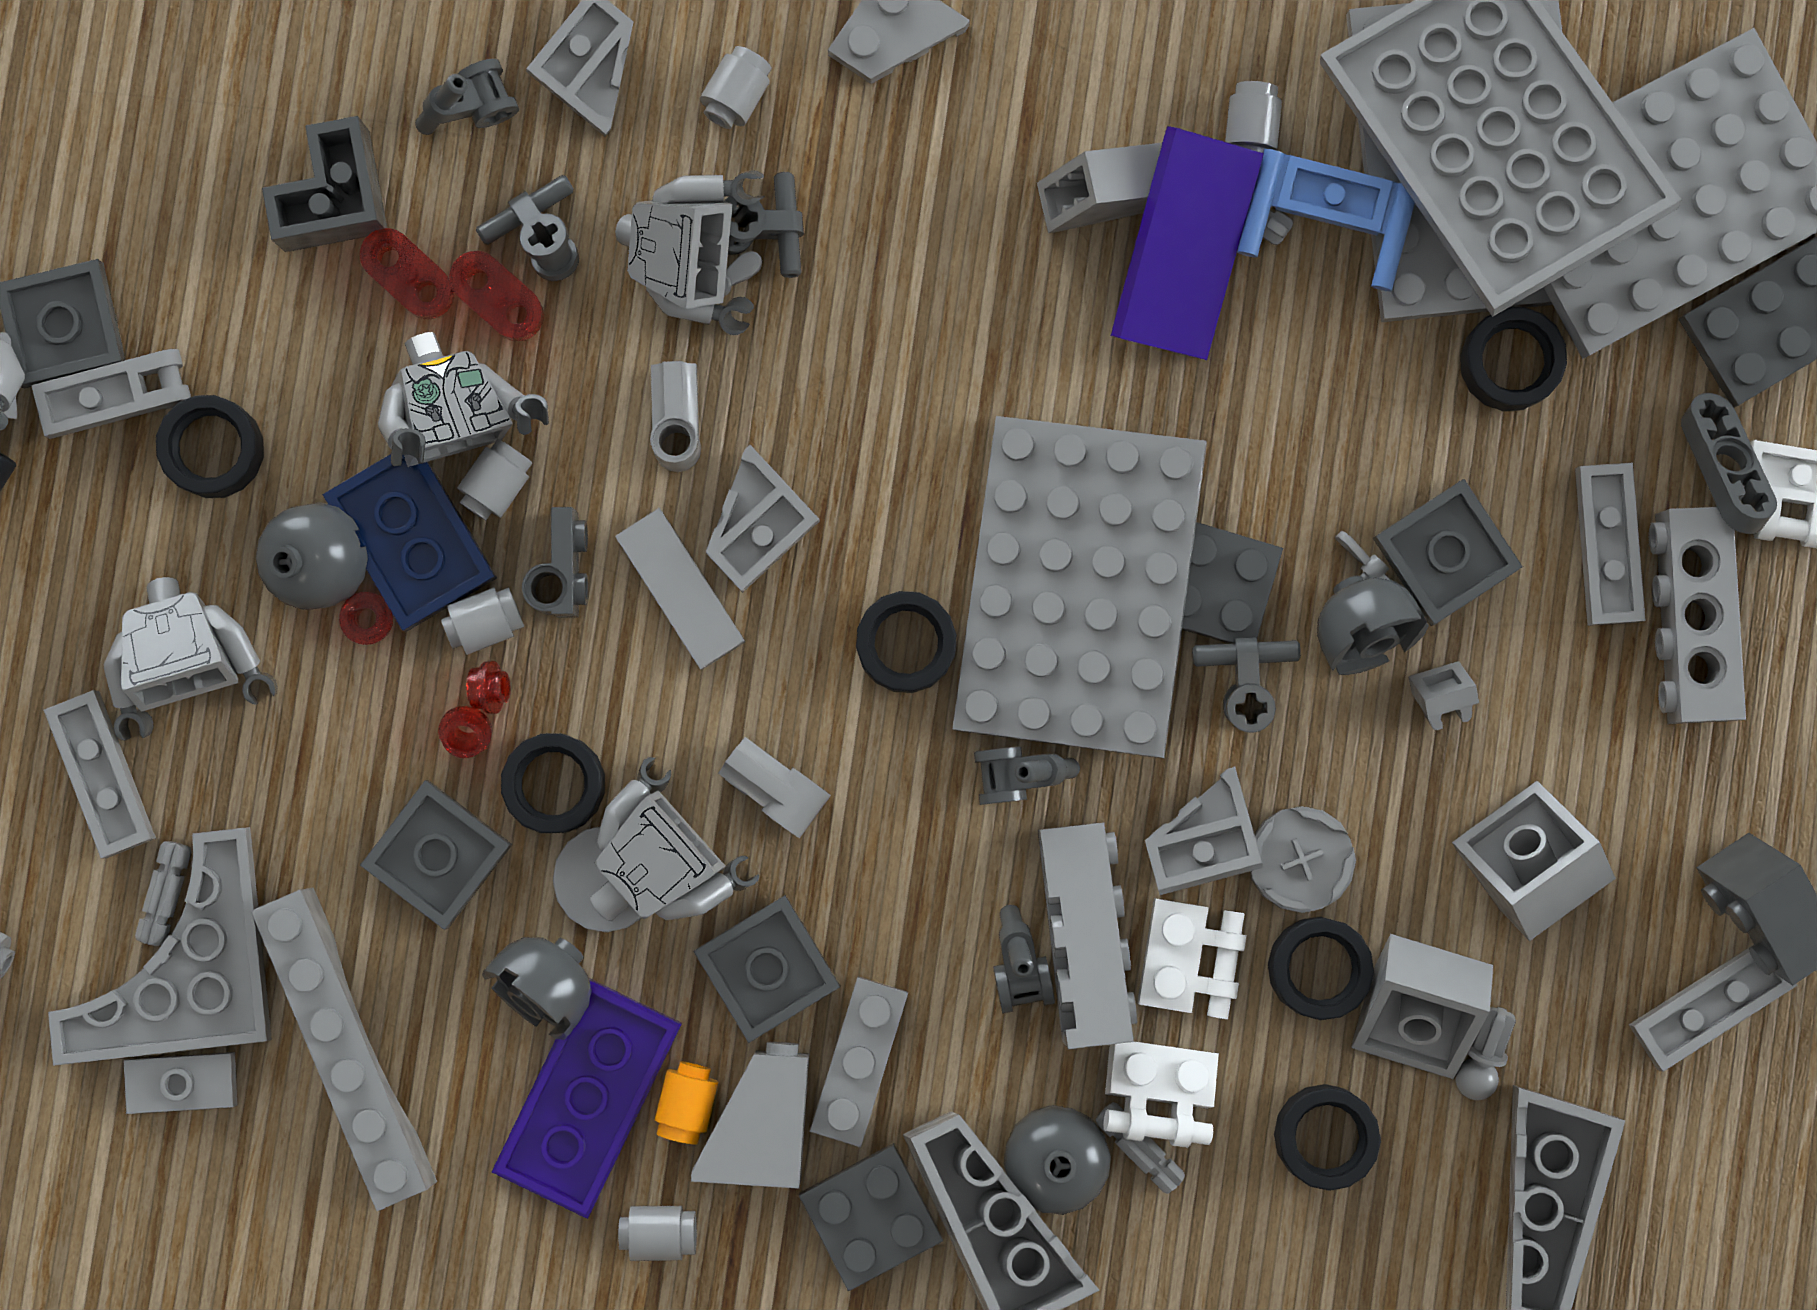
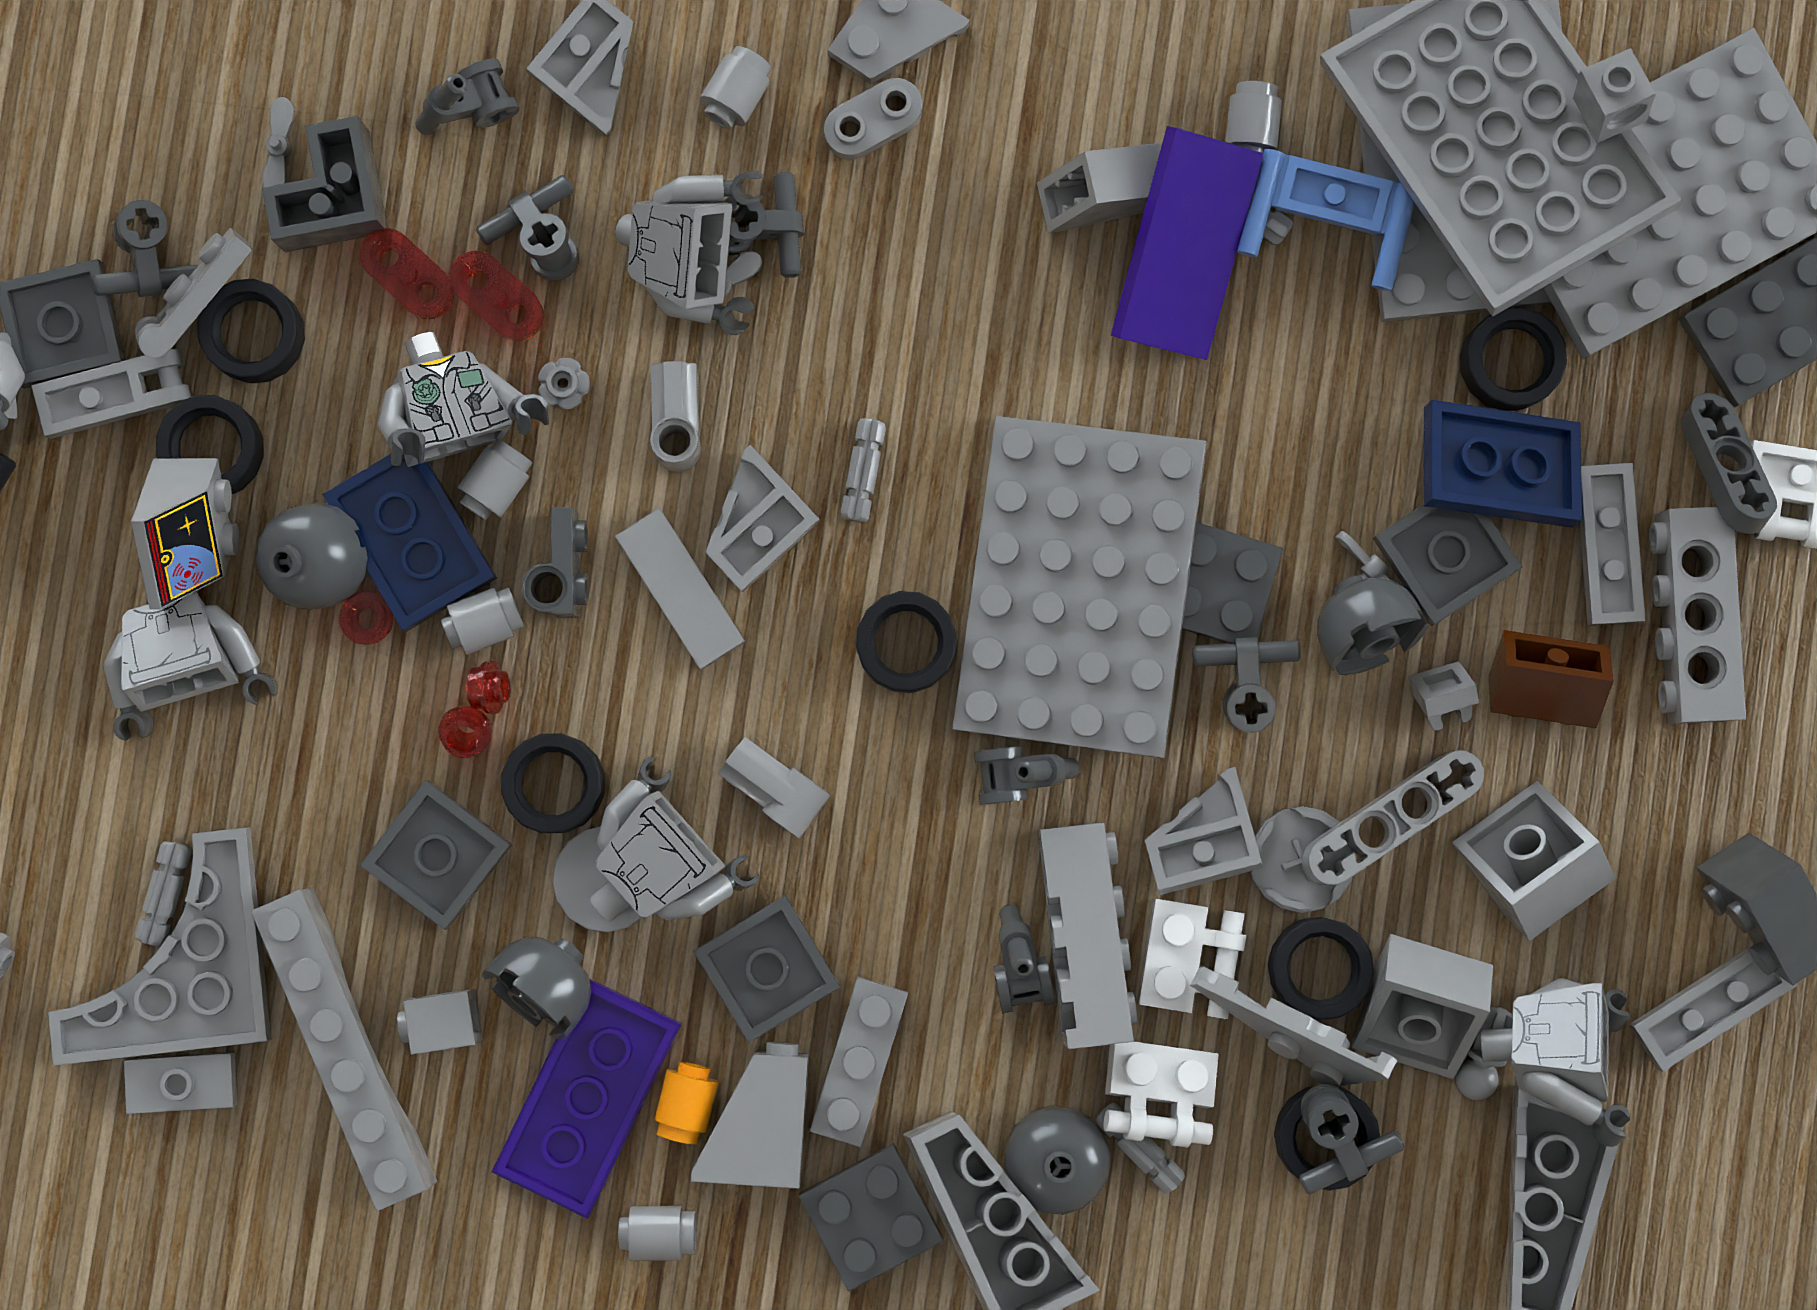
light grey plate [44,690,156,859] -> none
none -> dark grey piece [92,200,198,297]
none -> slope [131,458,240,609]
none -> light grey plate [134,227,253,358]
none -> black tyre [197,279,305,384]
none -> light grey piece [263,97,295,187]
none -> light grey brick [397,988,483,1055]
none -> light grey plate [538,357,590,410]
none -> light grey plate [824,78,922,160]
none -> light grey axle [841,418,886,522]
none -> light grey wing [1190,966,1397,1088]
none -> dark grey piece [1299,1084,1405,1195]
none -> light grey beam [1302,751,1484,885]
none -> dark blue plate [1424,400,1582,528]
none -> light grey torso [1481,978,1630,1147]
none -> reddish brown brick [1488,630,1614,728]
none -> light grey brick [1573,48,1656,143]

